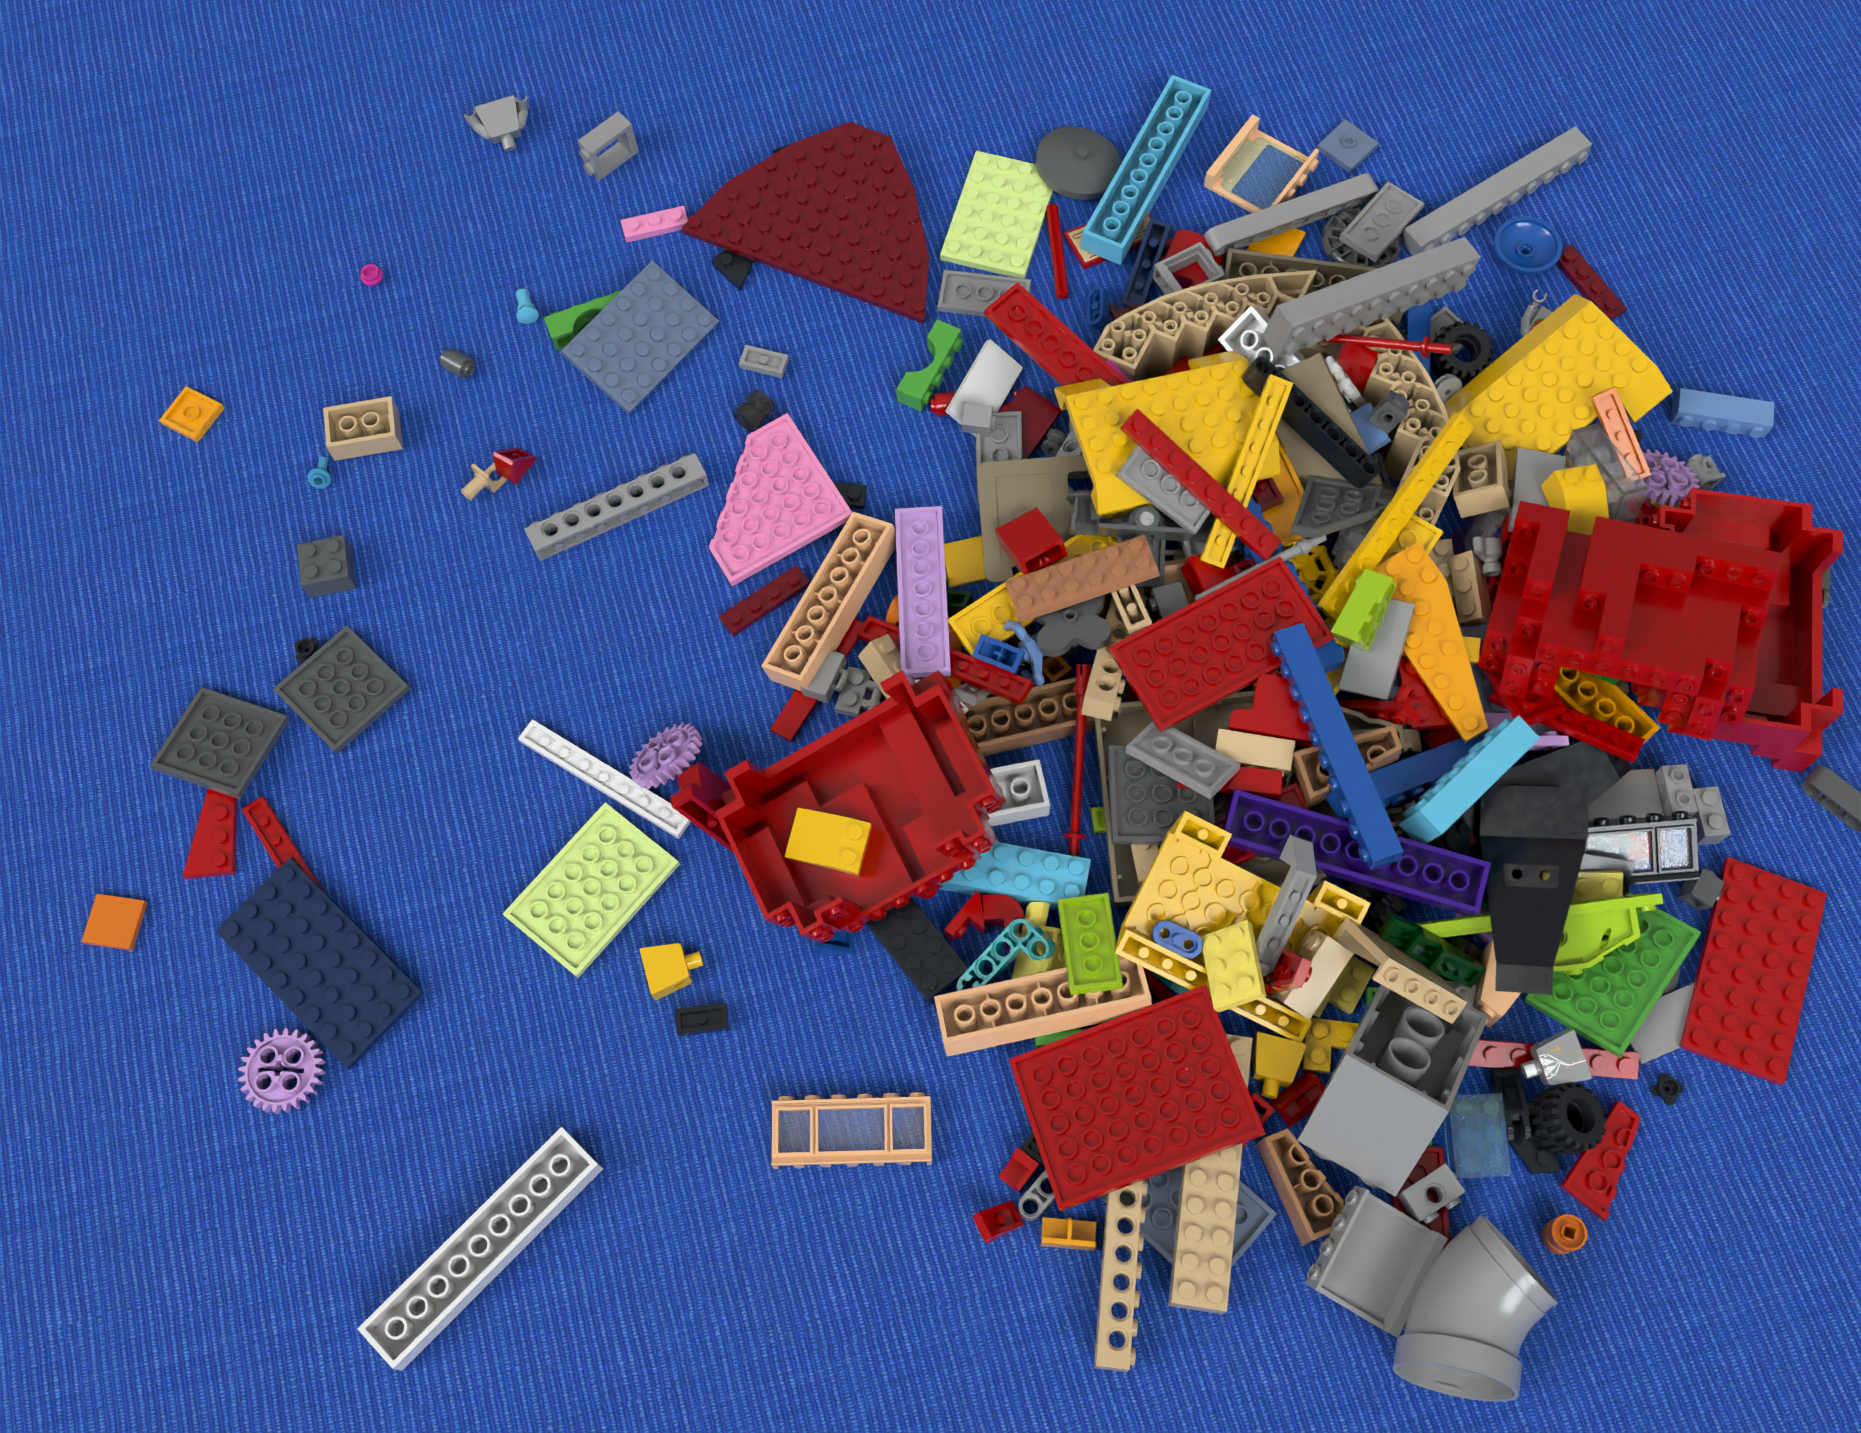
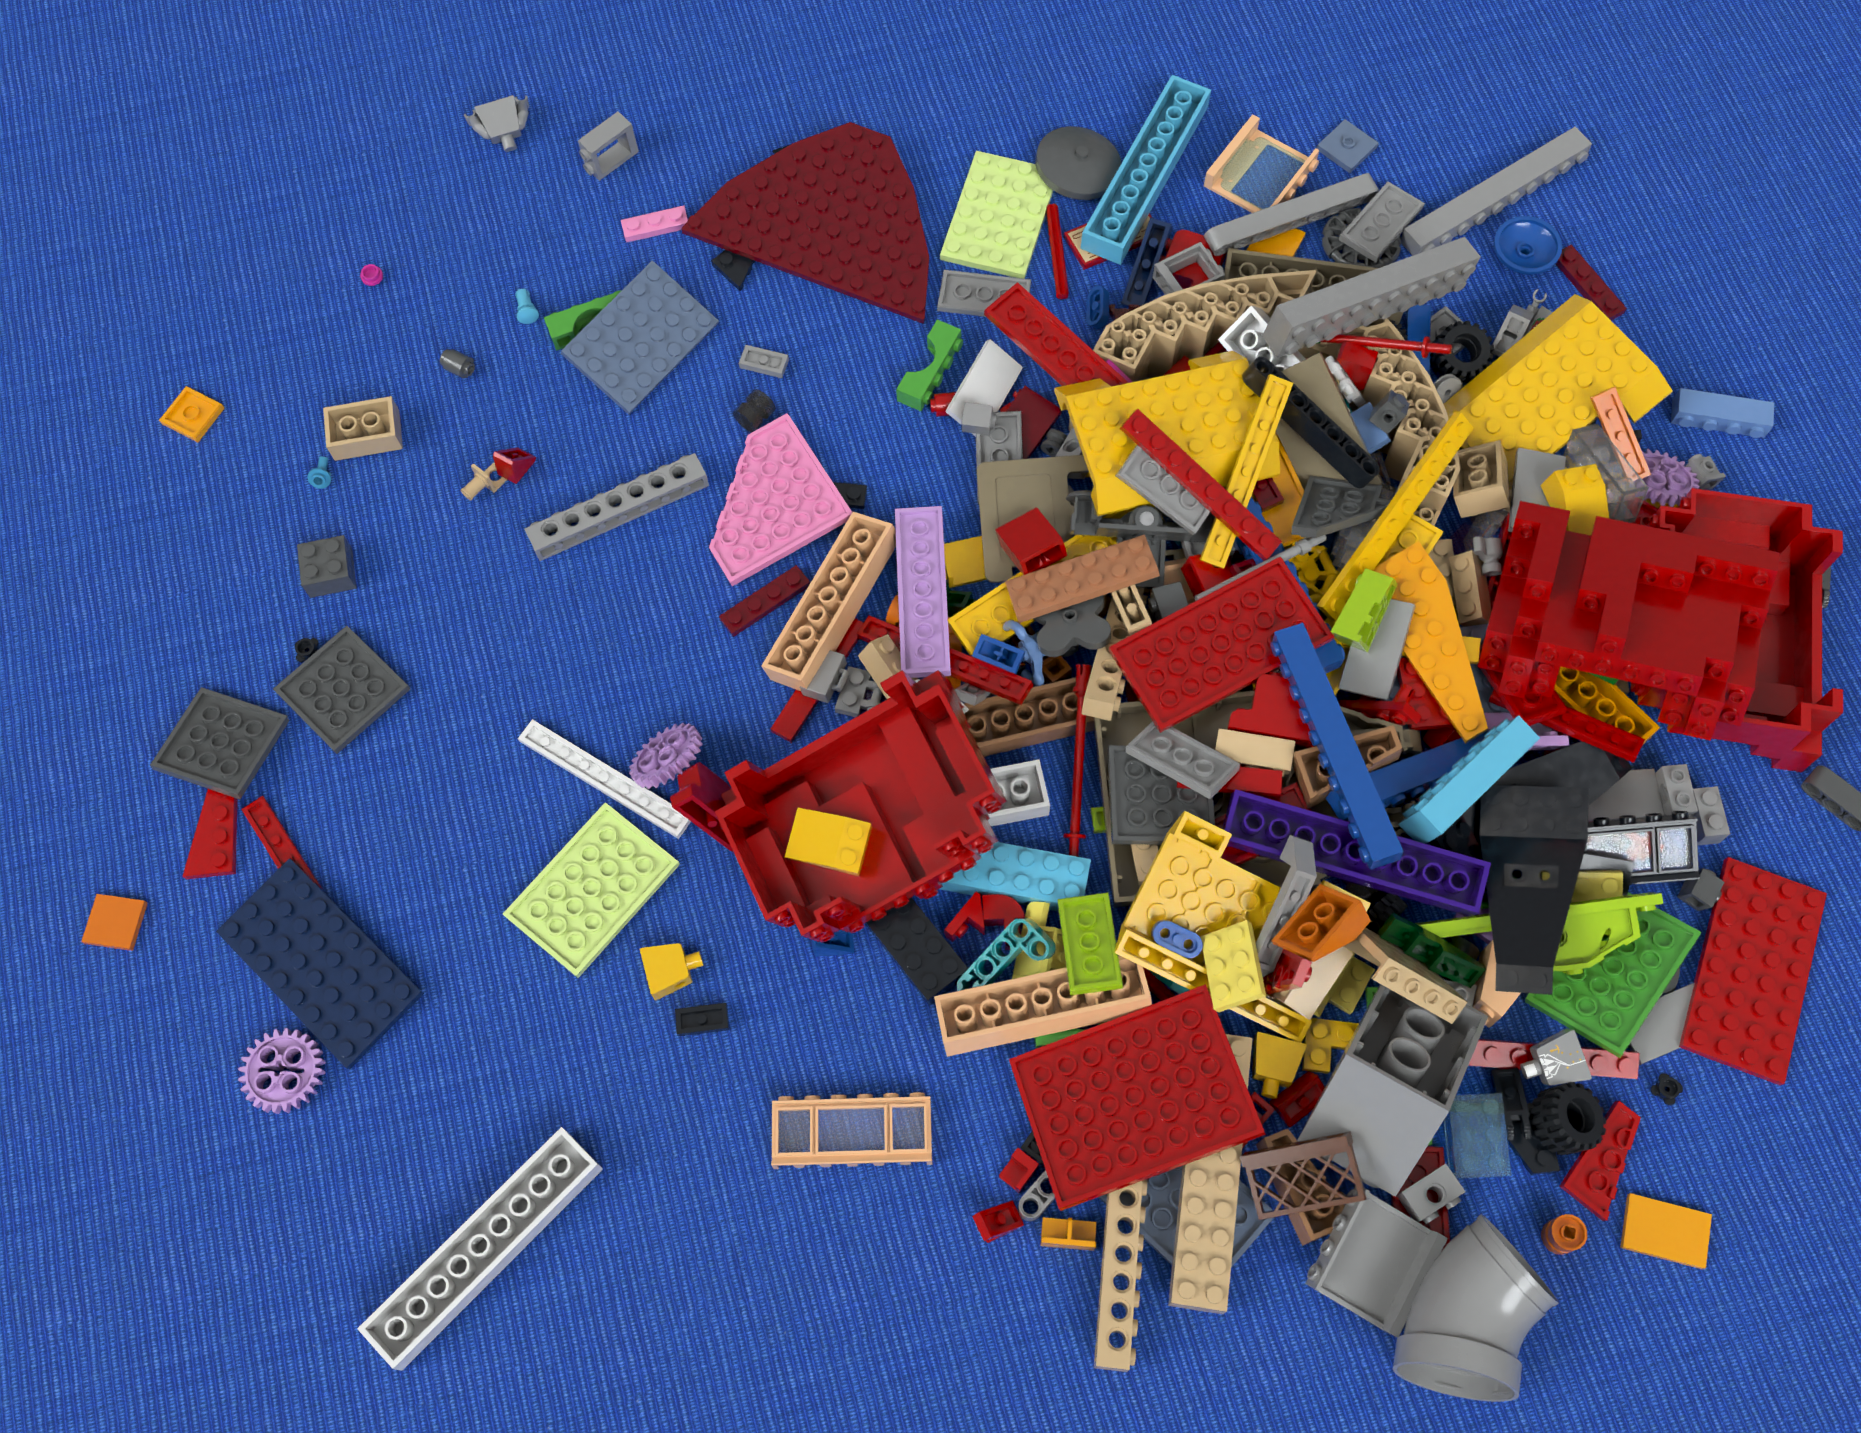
none -> reddish brown fence [1240,1131,1367,1220]
none -> orange slope [1271,884,1371,962]
none -> light grey brick [1491,304,1535,357]
none -> light orange tile [1620,1193,1712,1269]

